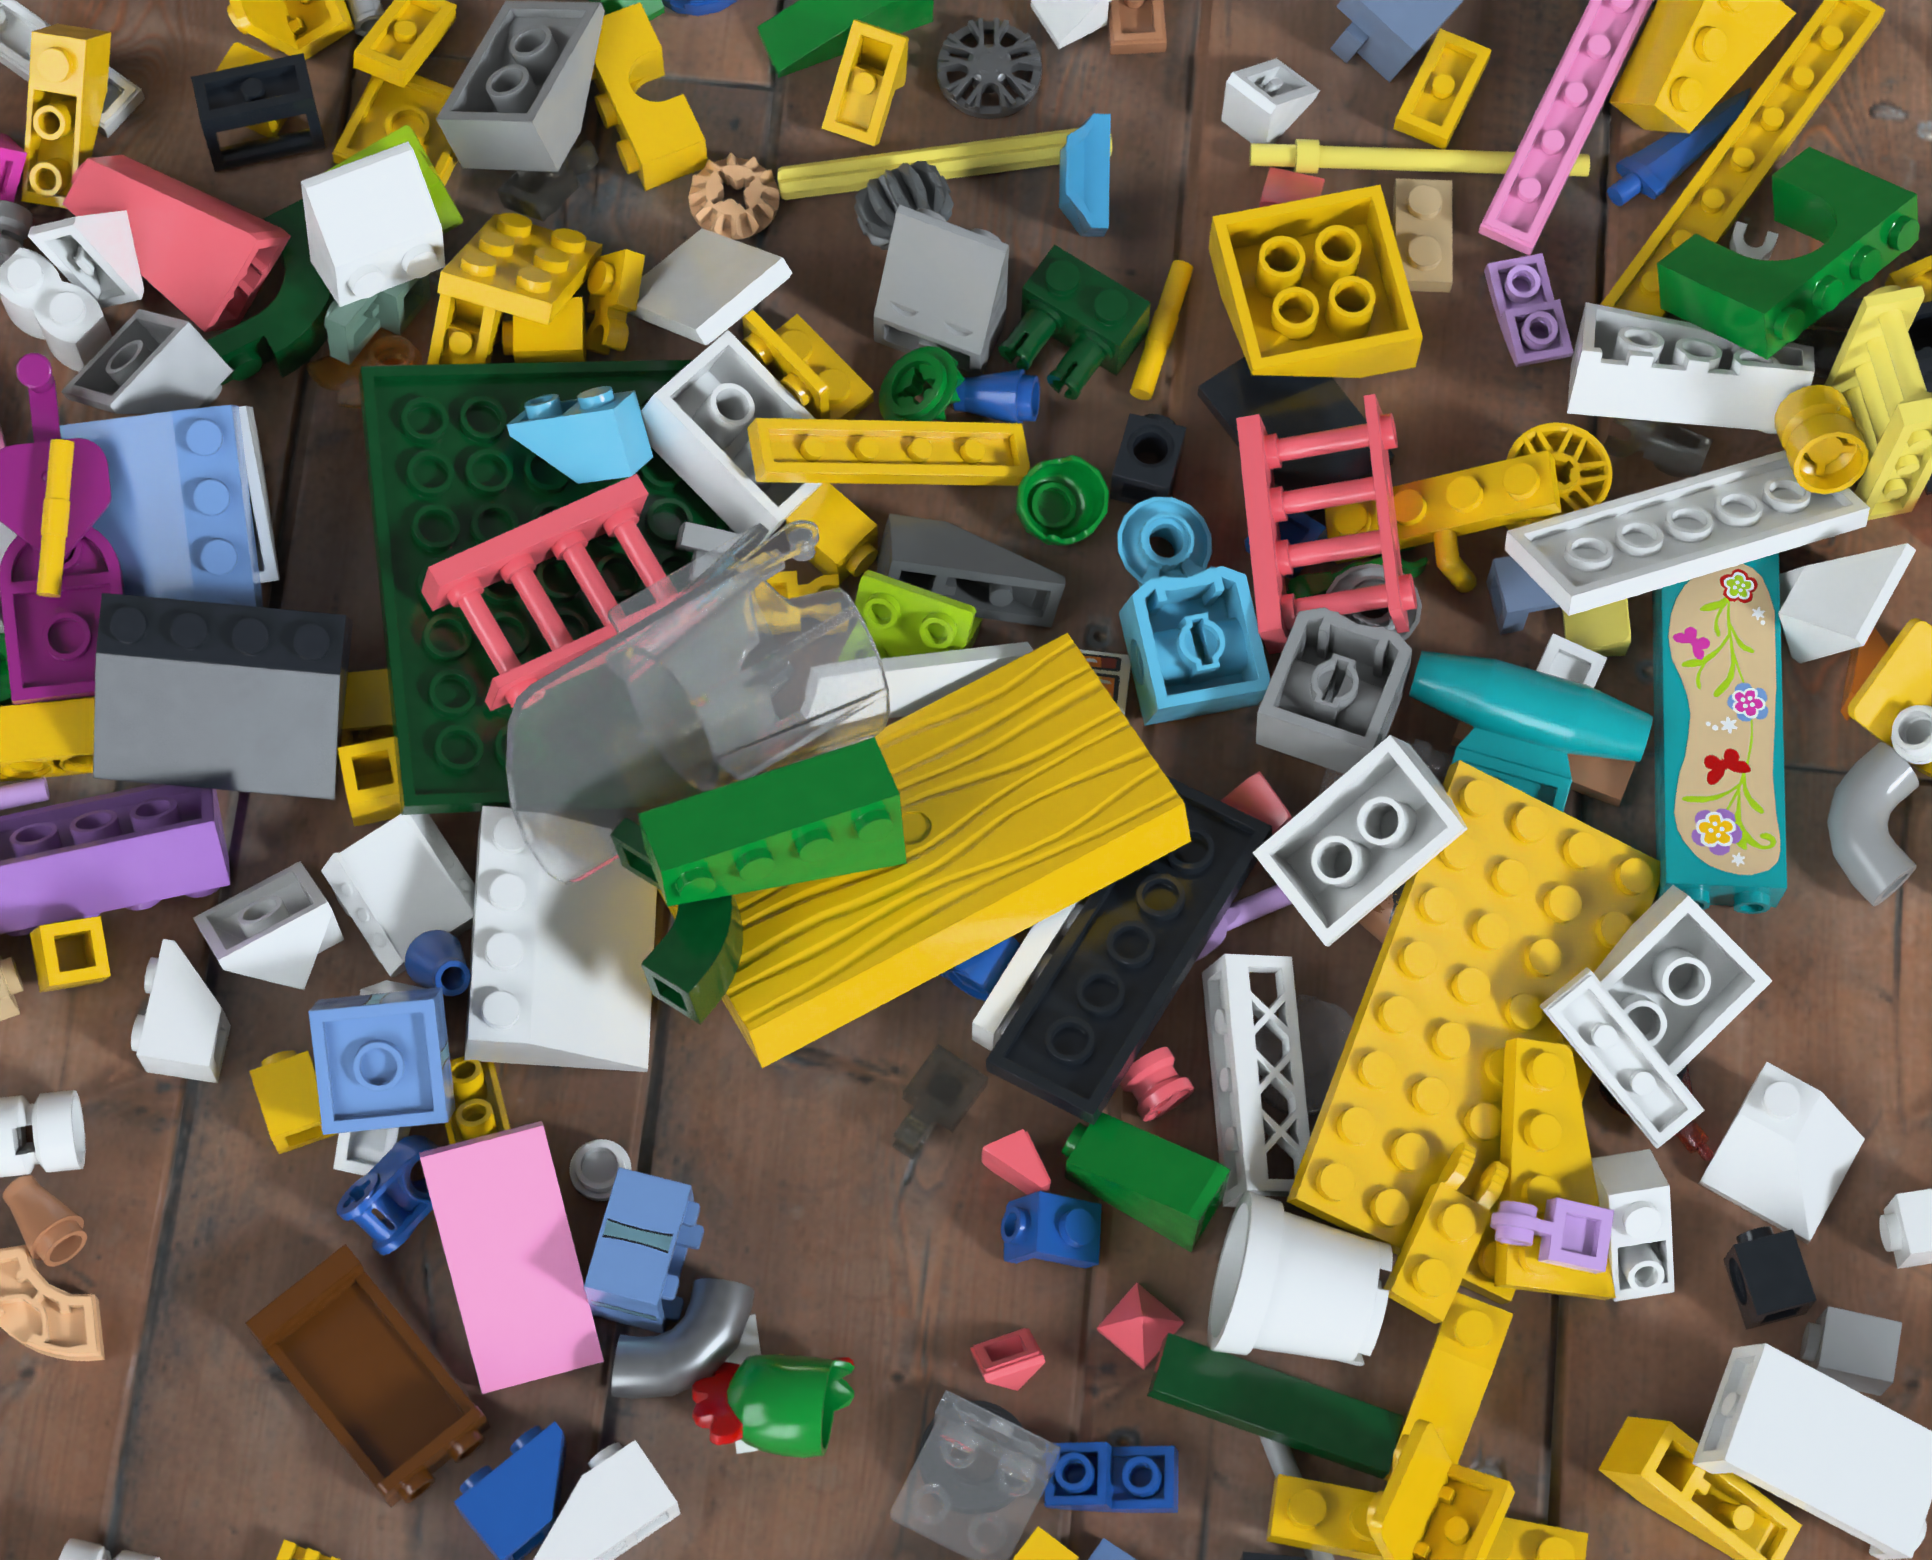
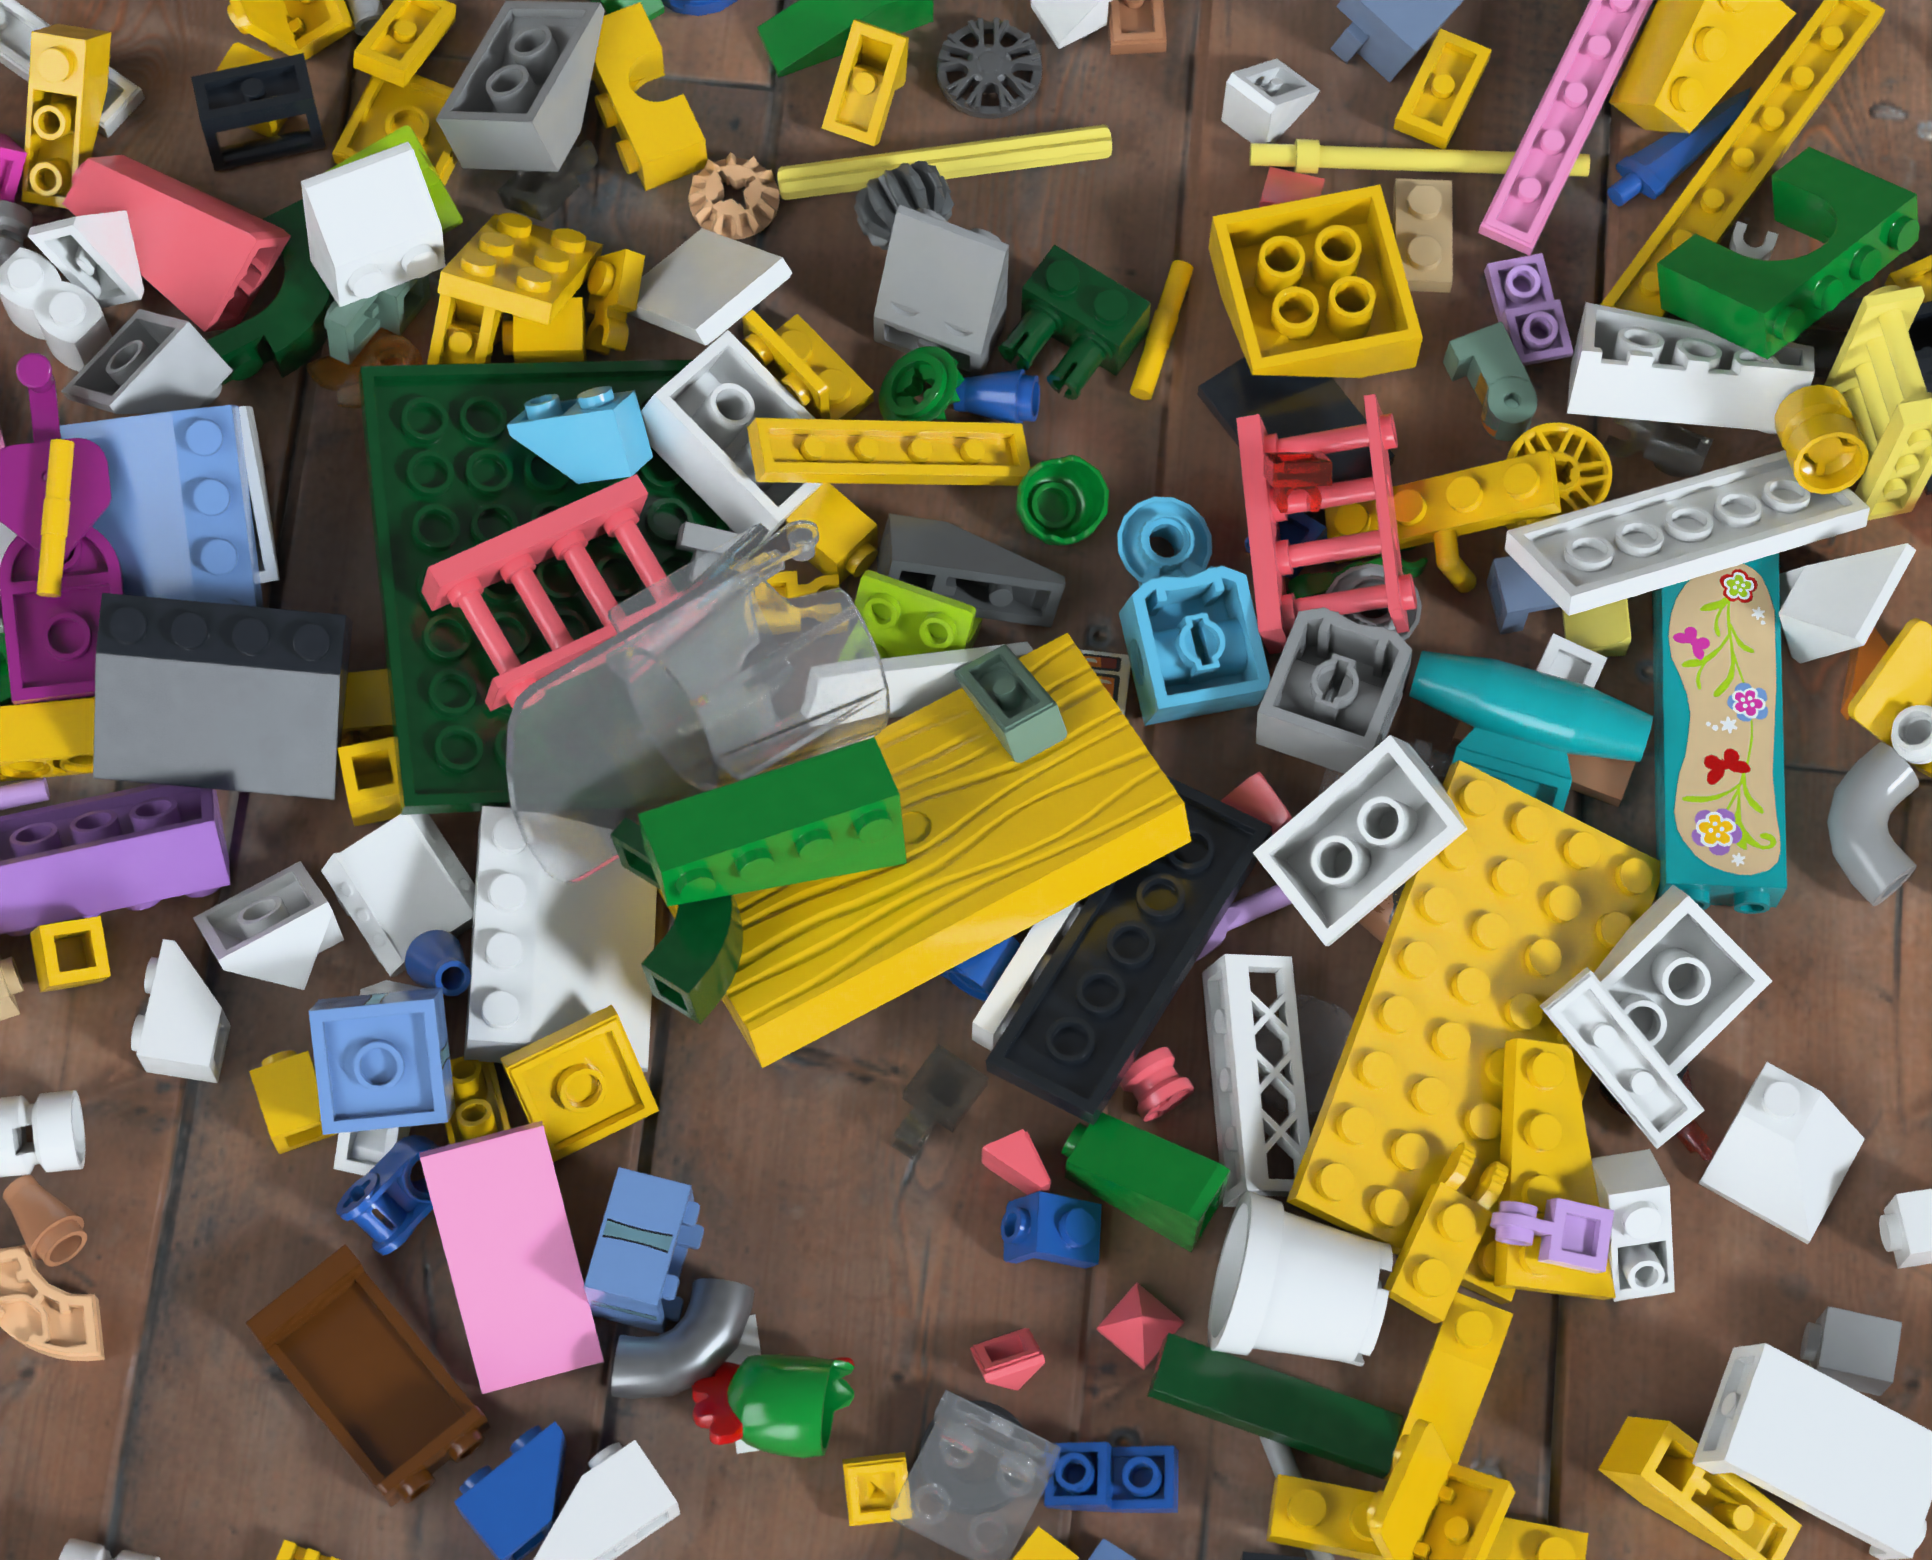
white plate [570,1139,632,1201] -> none
dark azure slope [1059,114,1111,237] -> none
black brick [1110,413,1186,505] -> none
black brick [1723,1226,1817,1330] -> none
none -> yellow plate [500,1005,659,1162]
none -> yellow tile [842,1452,912,1526]
none -> sand green slope [954,644,1067,763]
none -> clear red tile [1263,451,1332,513]
none -> sand green leg [1443,321,1538,441]

